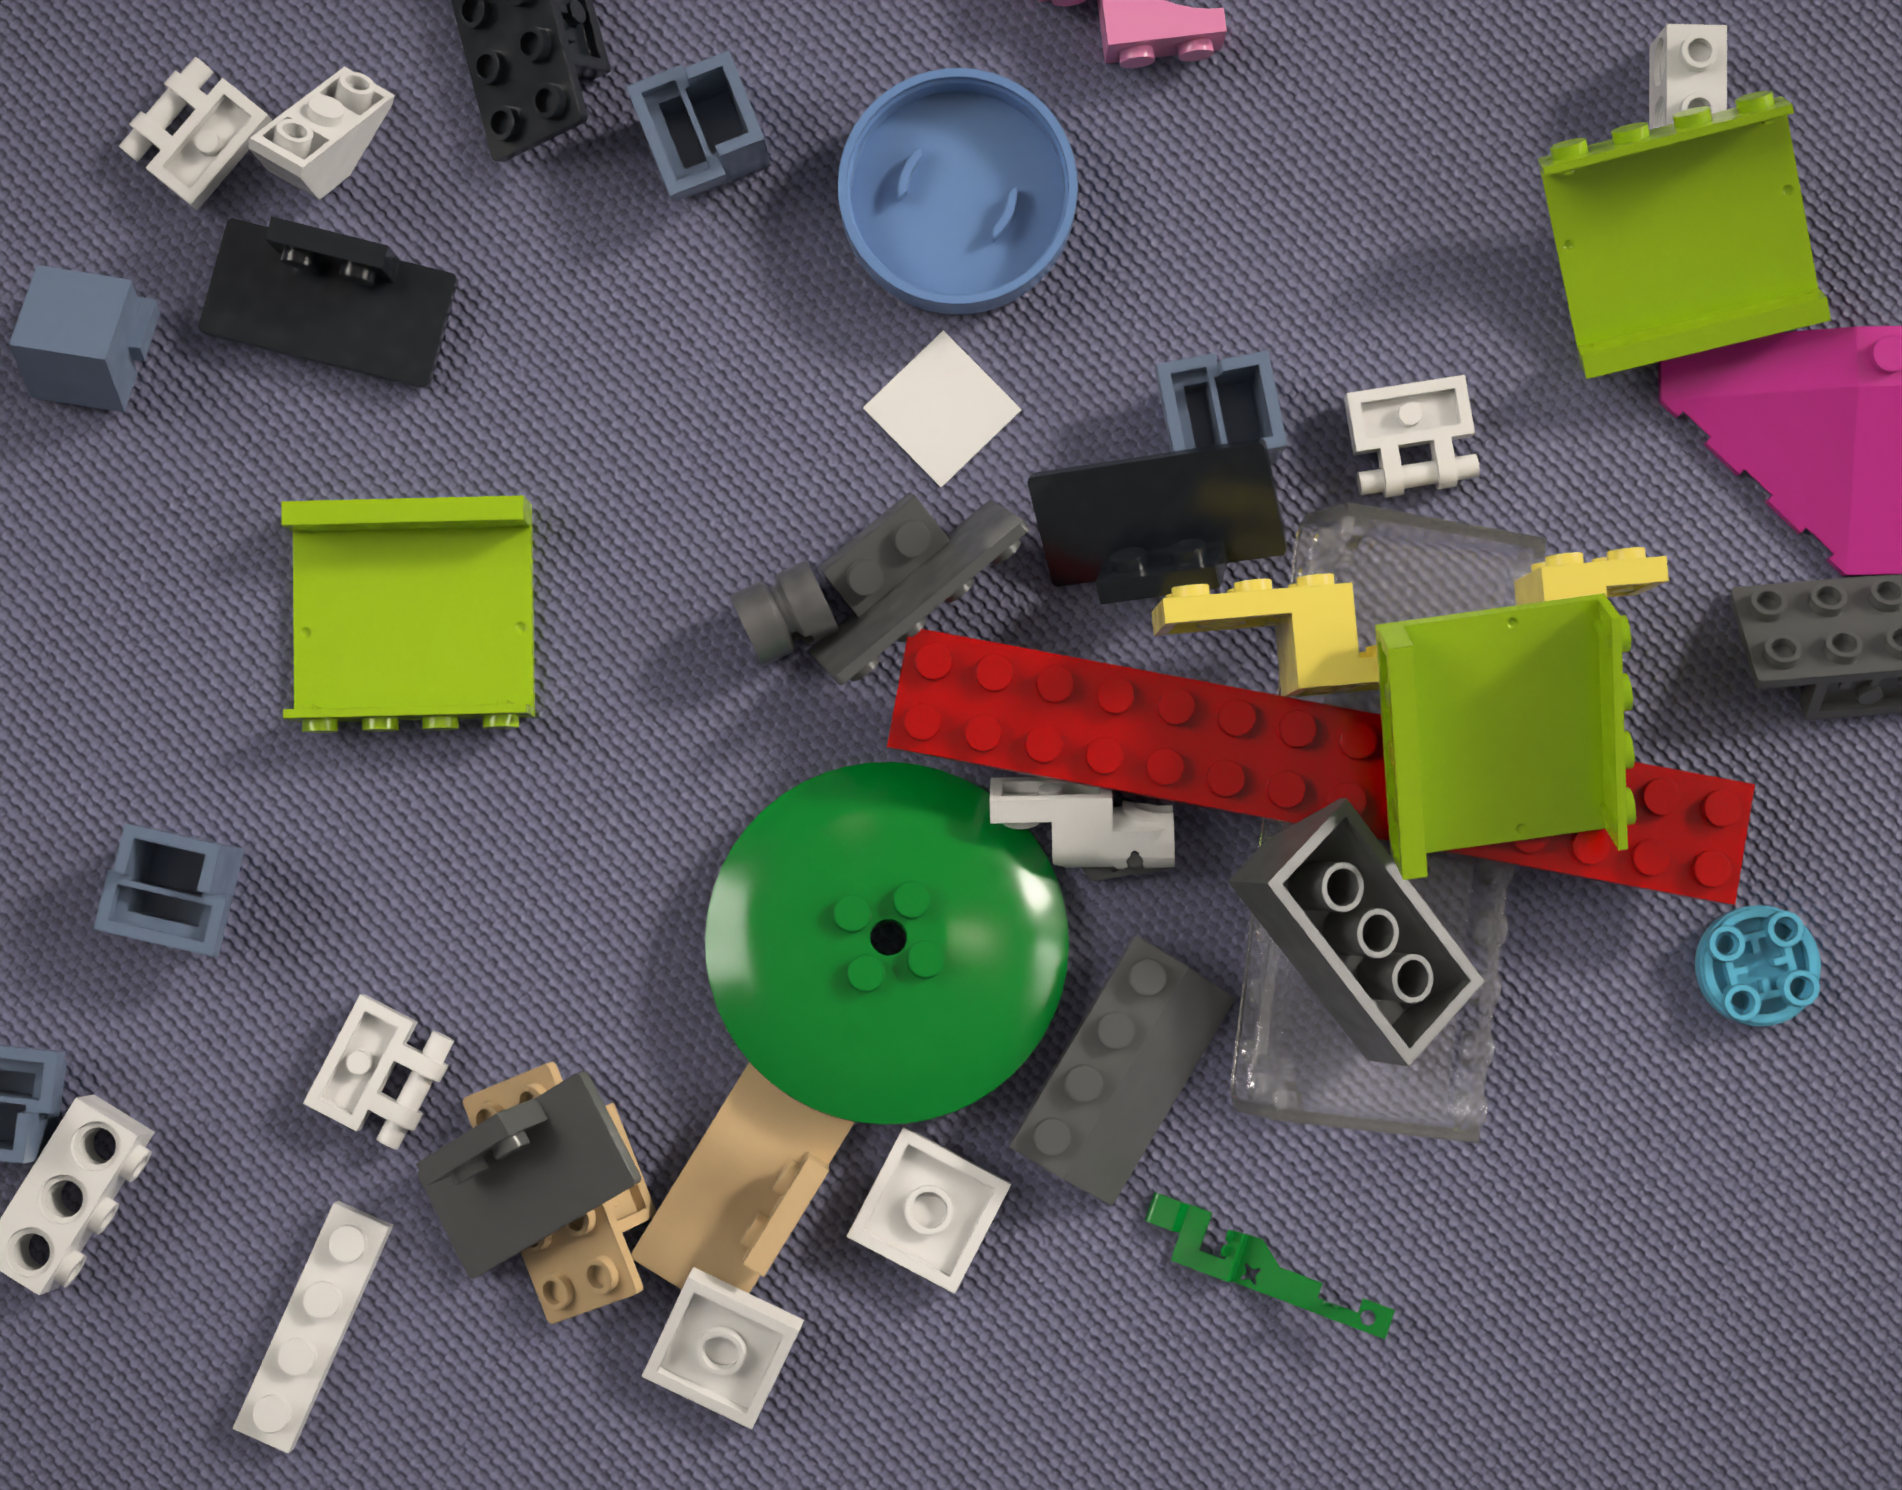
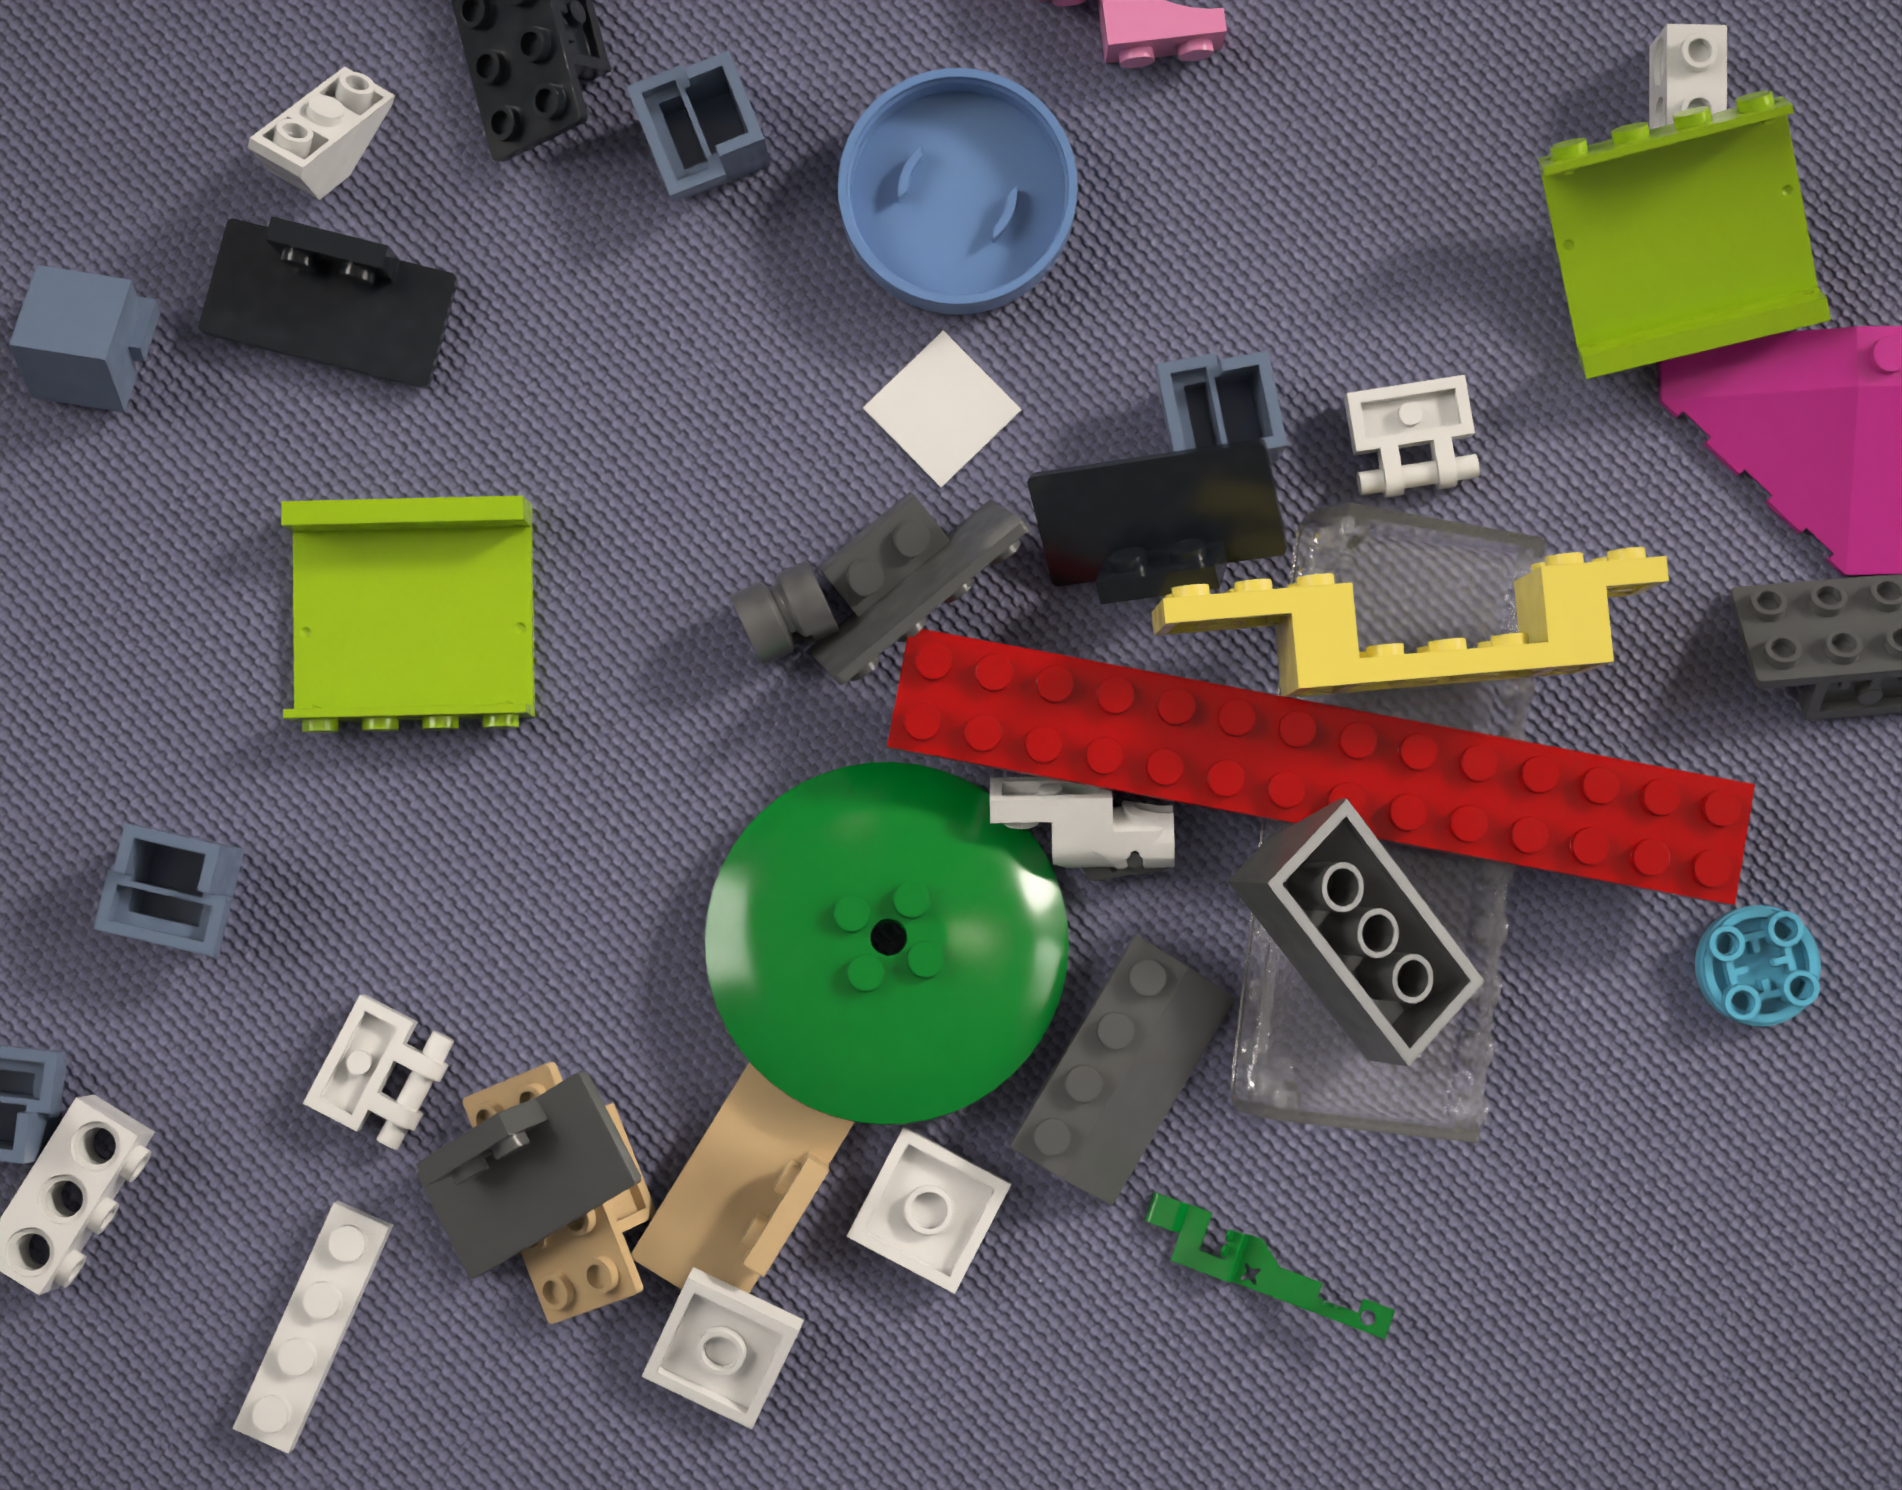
white plate [119,57,273,211] -> none
lime panel [1375,593,1636,880] -> none

